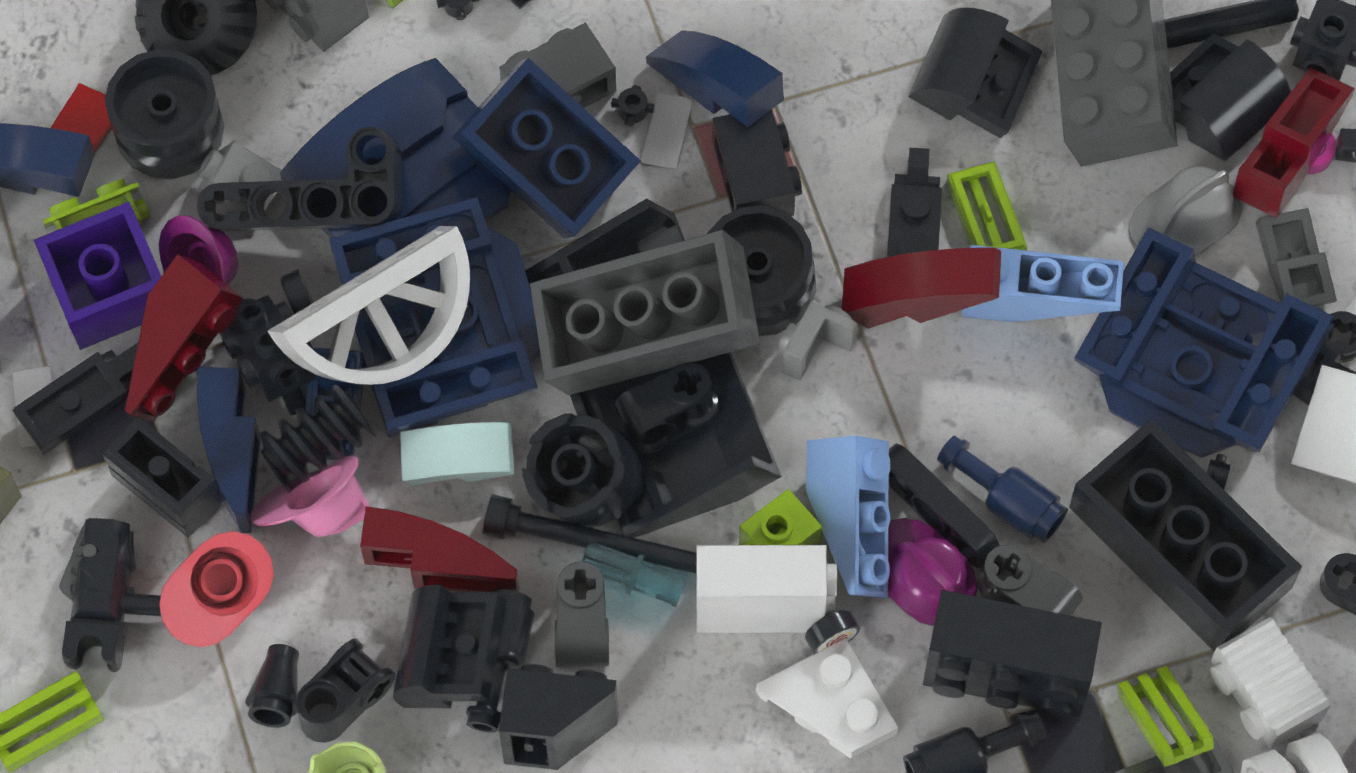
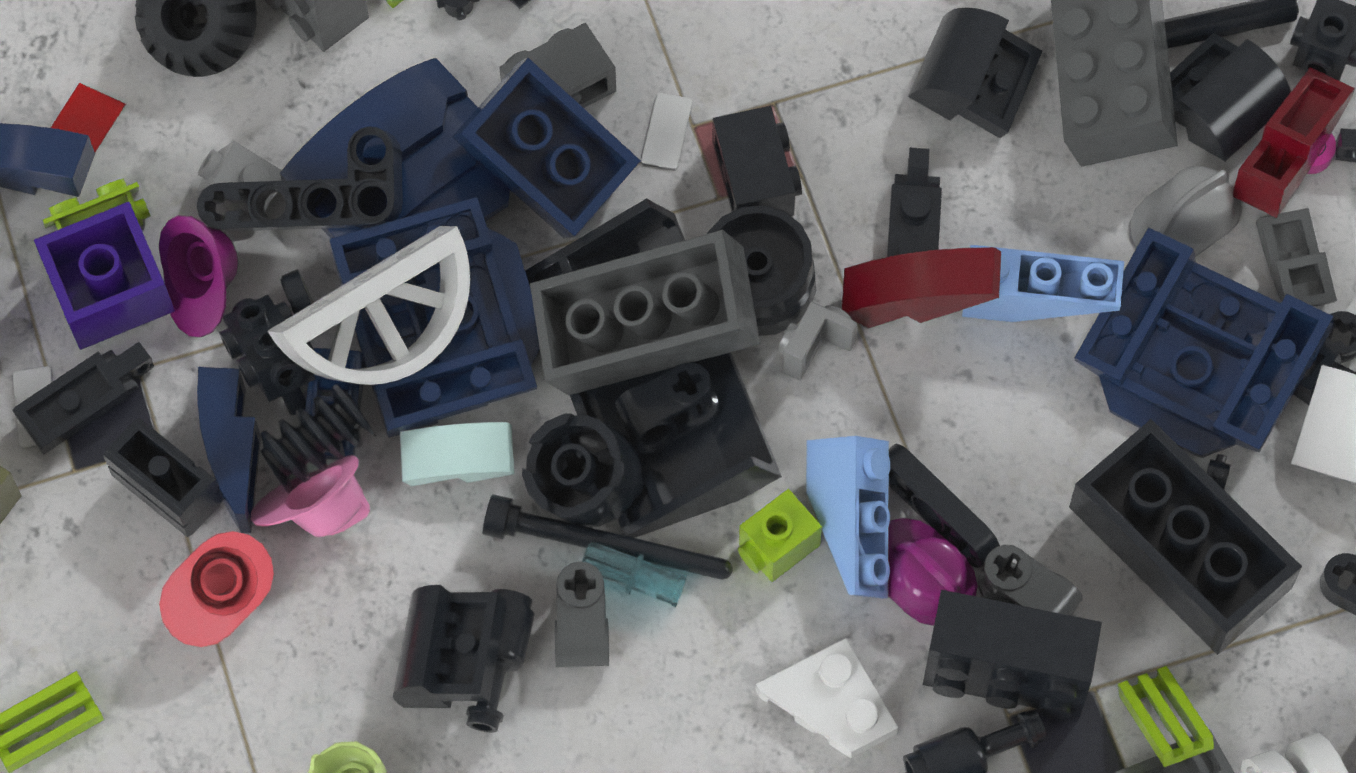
black piece [59,518,161,672] -> none
black wheel [105,49,225,179] -> none
dark red slope [125,254,244,422] -> none
black cone [245,644,299,728] -> none
black piece [296,638,396,743] -> none
dark red slope [360,506,520,592] -> none
black slope [499,664,619,770] -> none
black piece [611,85,655,126] -> none
dark blue slope [646,30,784,127] -> none
white brick [696,545,837,633] -> none
black tile [805,610,860,654] -> none
dark blue piece [937,435,1068,543] -> none
lime tile [946,161,1028,251] -> none
white brick [1210,617,1331,750] -> none

